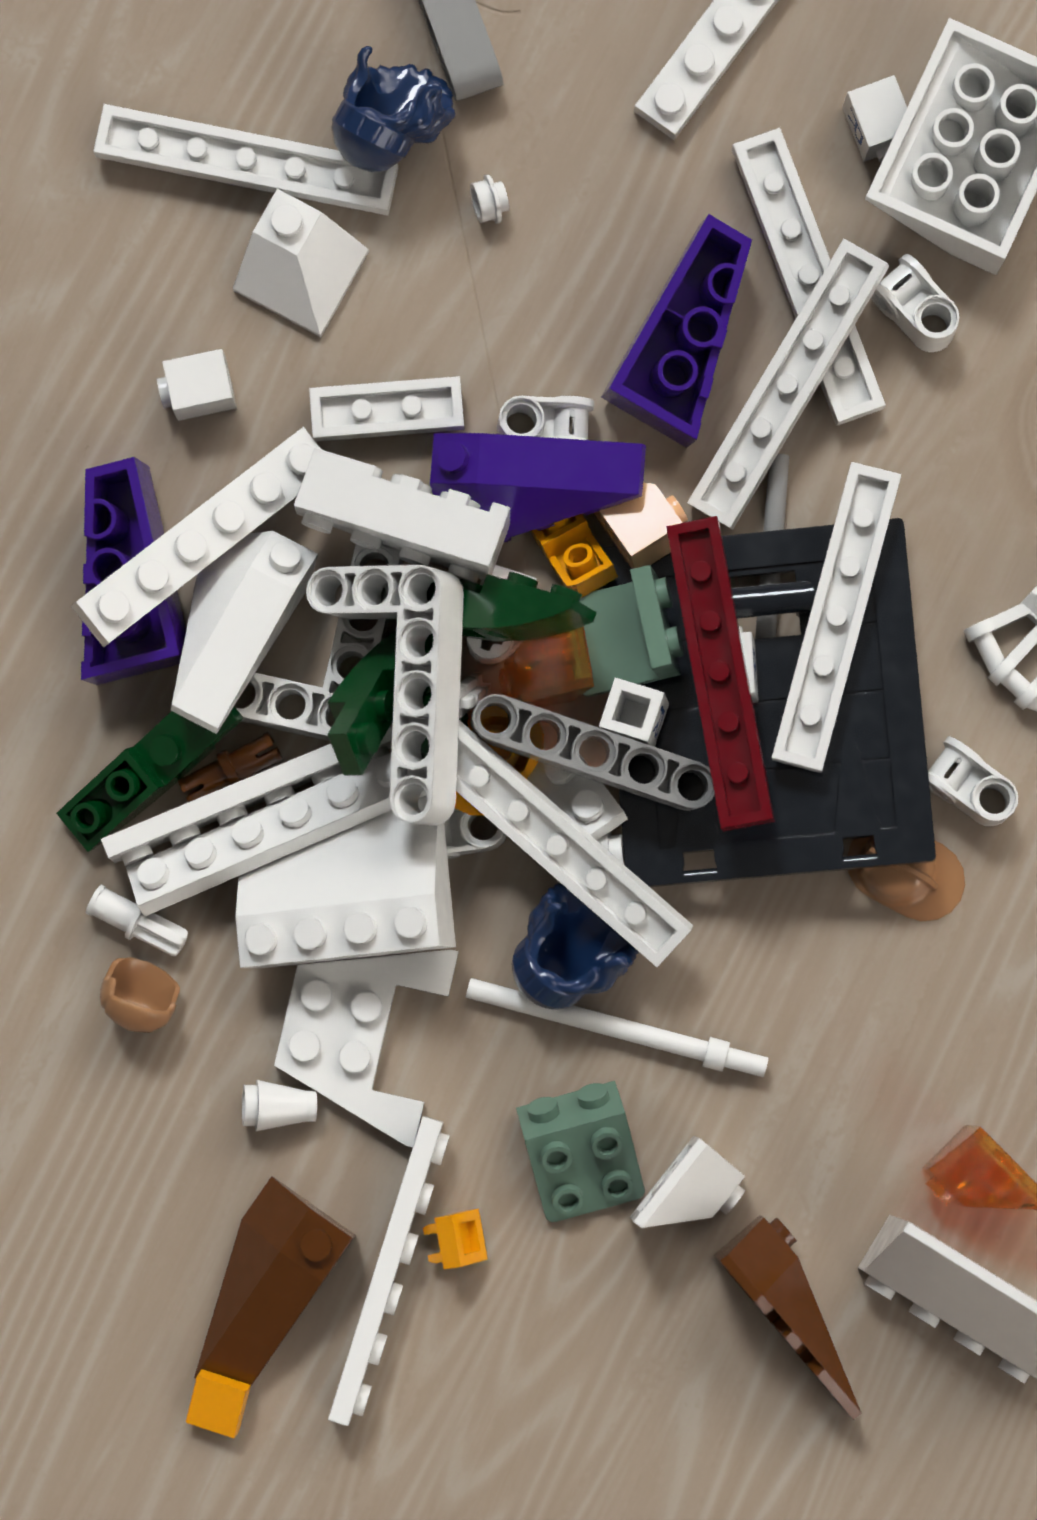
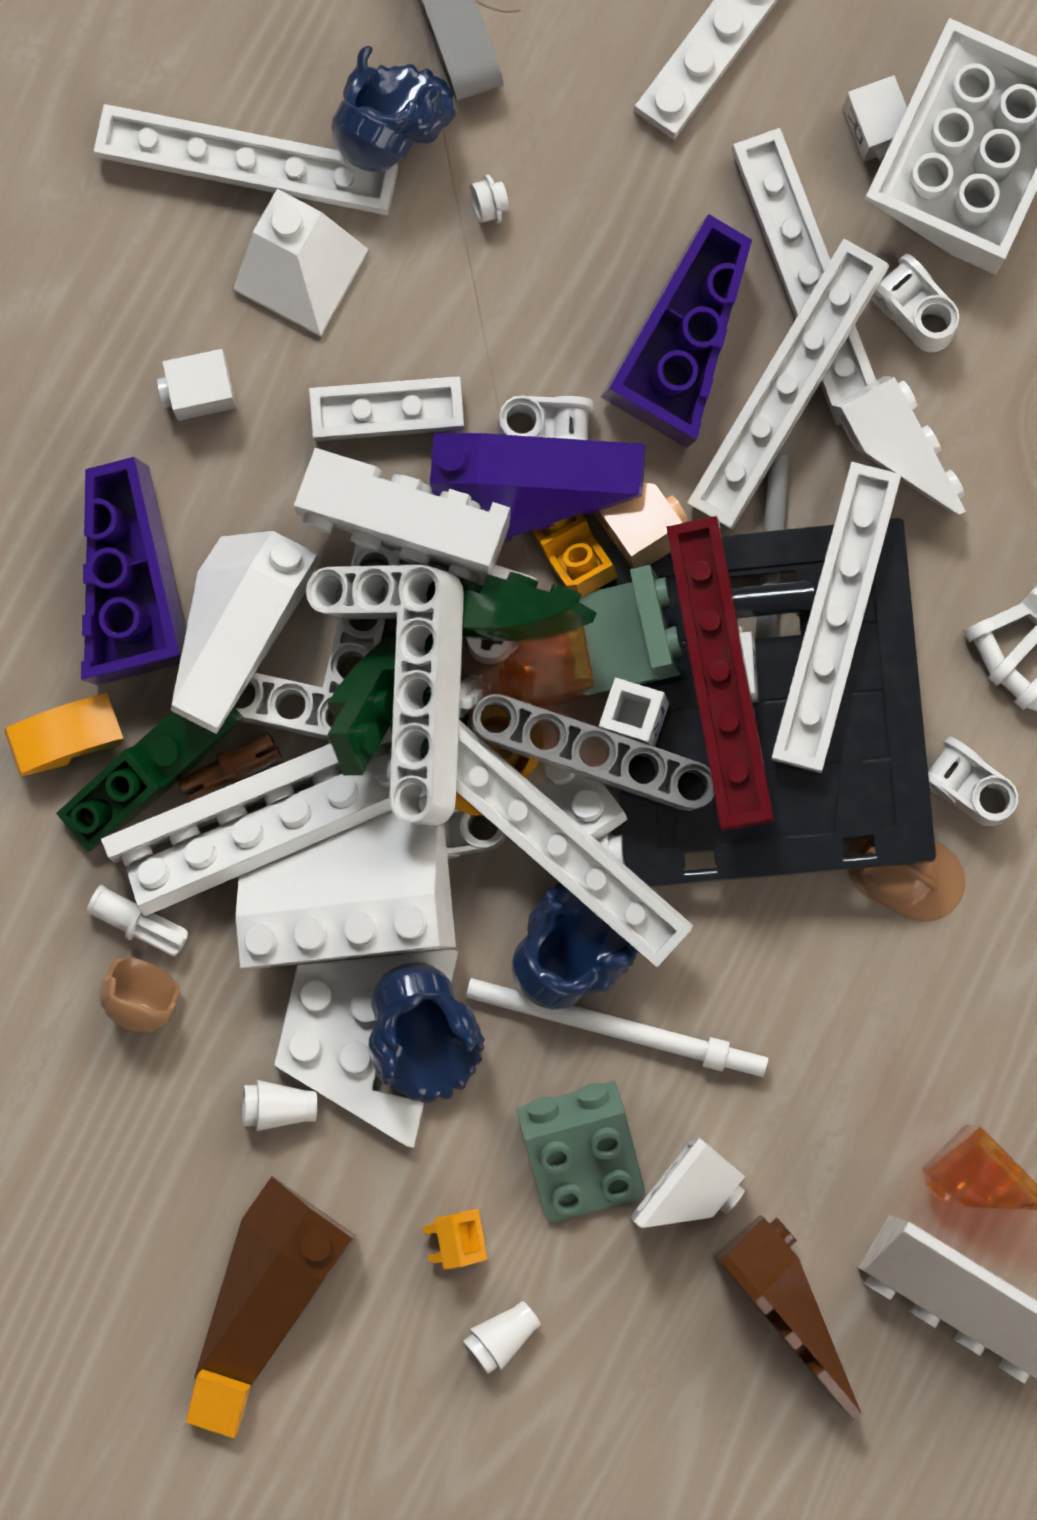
white plate [71,427,321,647] -> none
white plate [328,1116,450,1426] -> none
none -> light orange slope [4,693,123,777]
none -> dark blue hair [368,963,485,1103]
none -> white cone [462,1301,541,1375]
none -> white slope [832,376,966,515]

